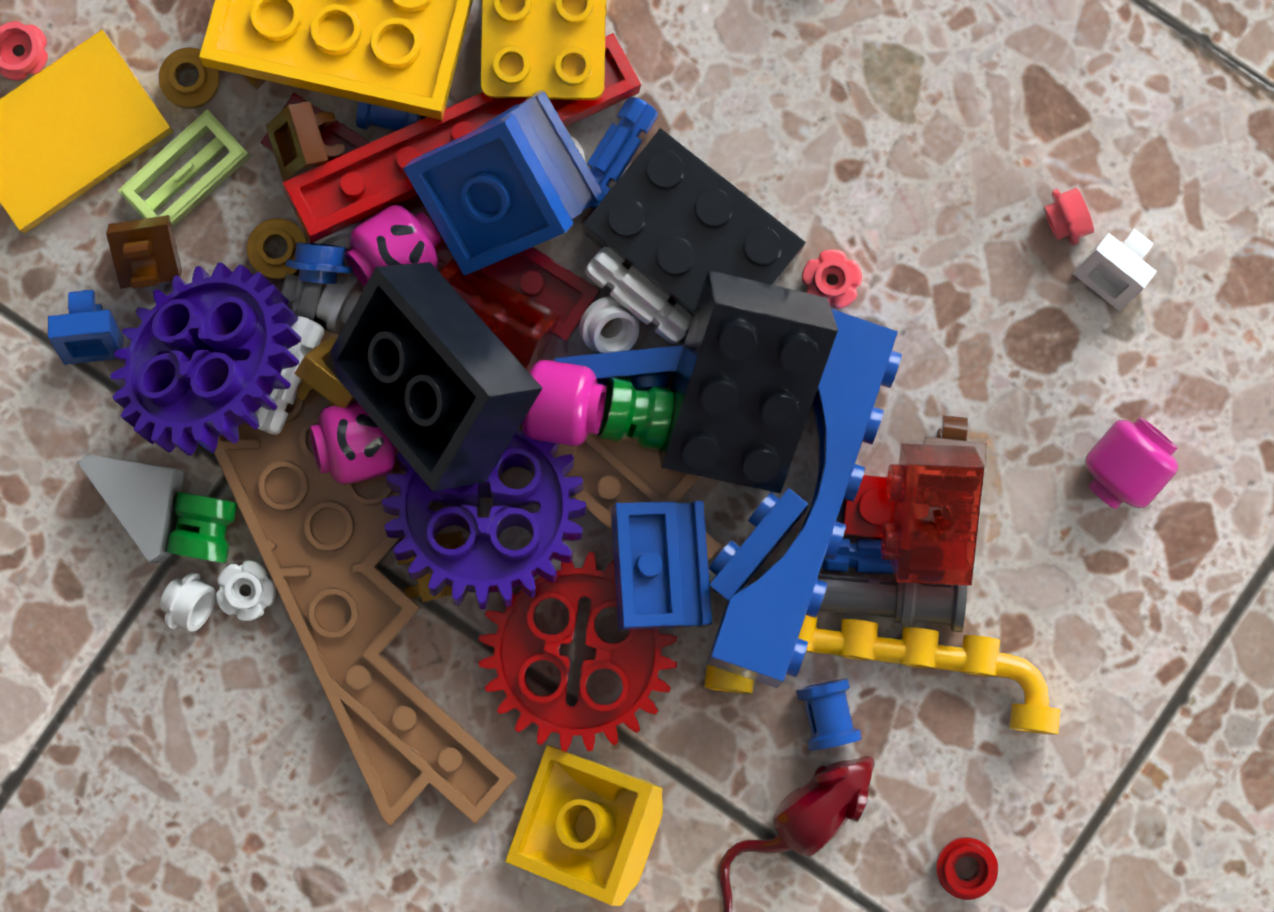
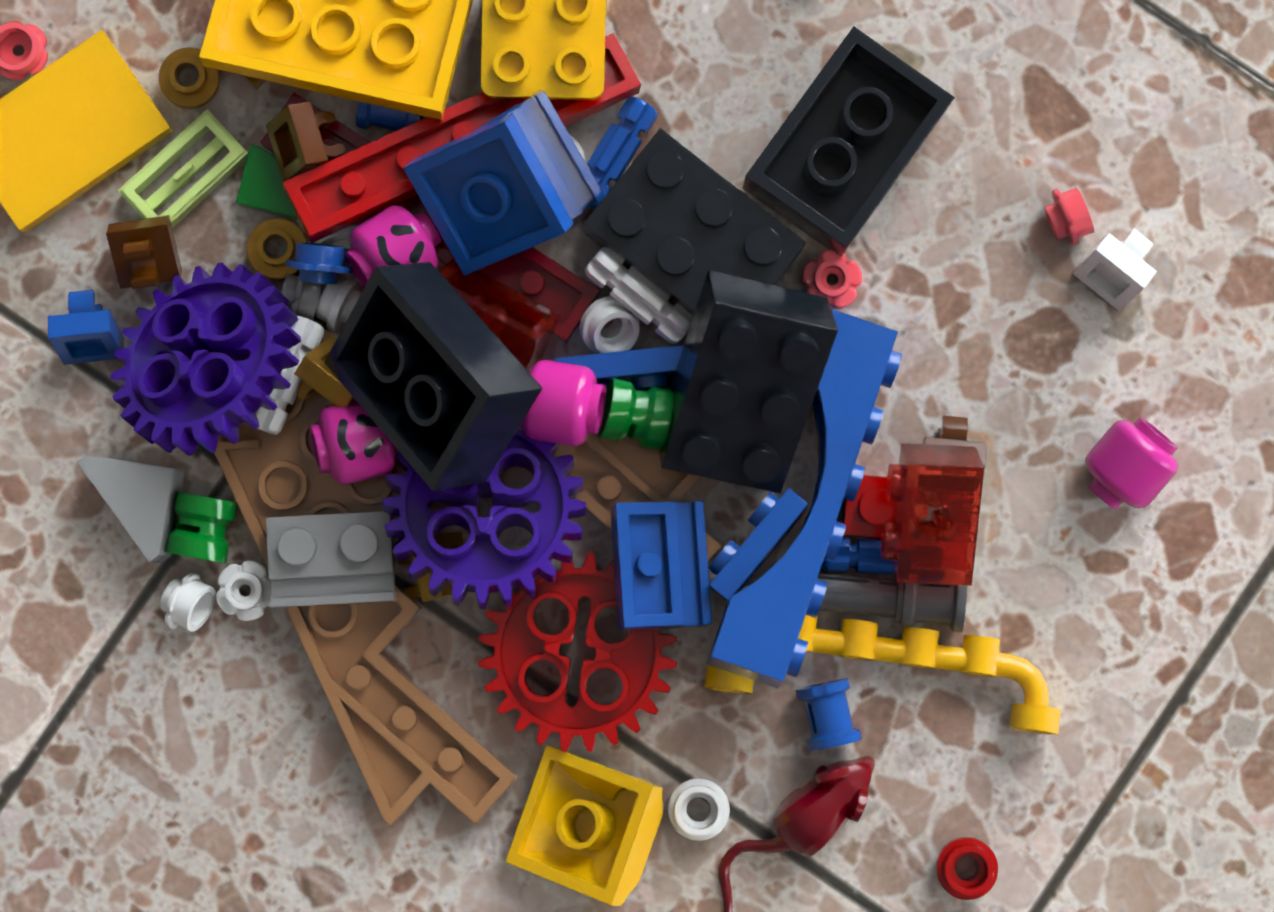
none -> green tile [236,145,298,220]
none -> light grey plate [266,511,397,608]
none -> white plate [668,778,730,841]
none -> black brick [742,26,955,257]

